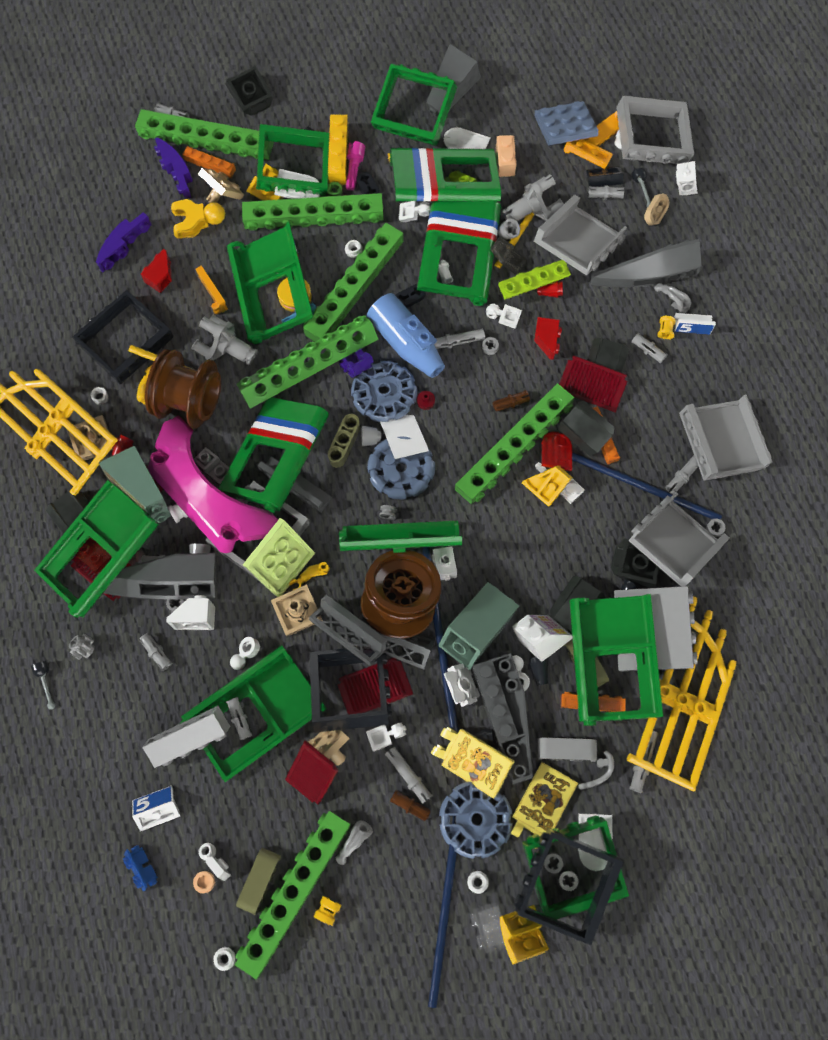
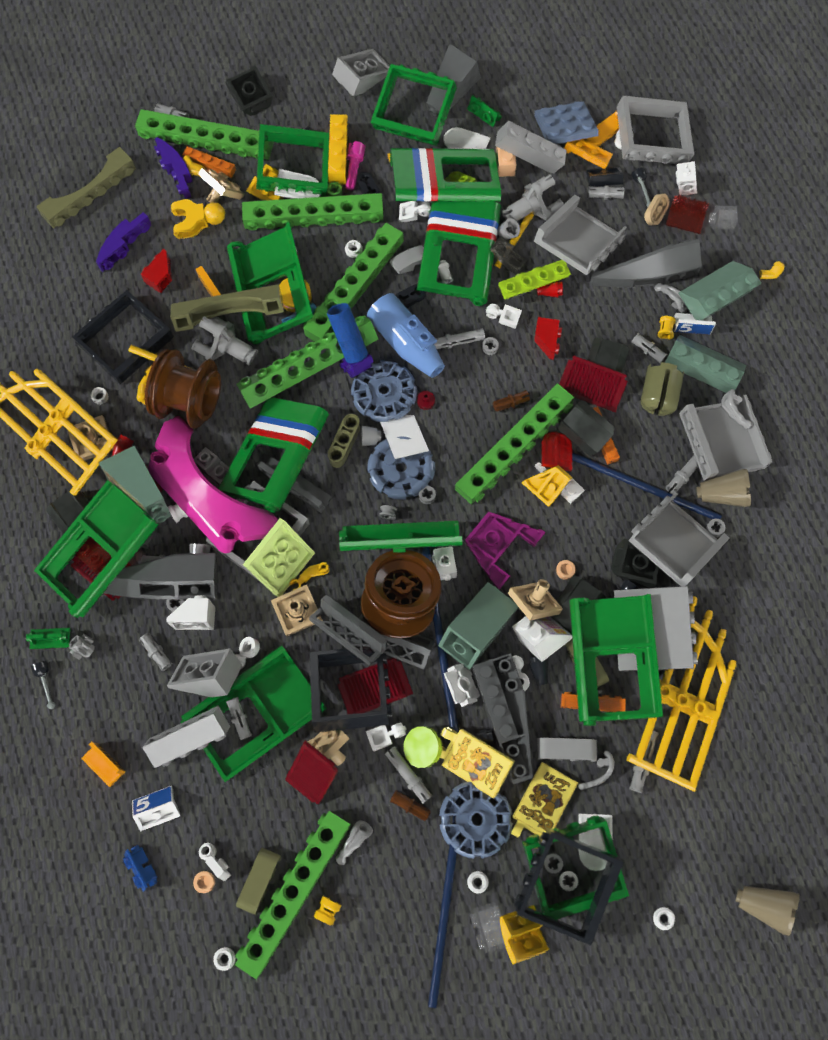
none -> green hinge [26,628,71,649]
none -> olive arch [36,147,136,229]
none -> light orange panel [81,741,125,787]
none -> light grey slope [167,649,242,697]
none -> olive arch [171,284,284,332]
none -> yellow arm [182,155,205,177]
none -> blue piece [327,303,368,363]
none -> light grey slope [332,49,390,96]
none -> light grey slope [390,245,424,274]
none -> tile [404,726,442,768]
none -> light grey bush [419,486,436,504]
none -> magenta wing [465,511,545,590]
none -> green hinge [467,95,502,127]
none -> light grey brick [495,121,567,173]
none -> tan plate [508,579,563,621]
none -> light nougat tile [556,560,576,580]
none -> olive cylinder [641,362,684,416]
none -> white plate [653,907,675,930]
none -> sand green slope [665,334,746,393]
none -> clear red hinge [666,194,709,234]
none -> sand green slope [678,261,761,321]
none -> dark tan cone [696,469,751,507]
none -> clear brick [709,206,738,230]
none -> light grey piece [721,389,753,429]
none -> dark tan cone [736,886,800,936]
none -> yellow arm [759,261,784,279]

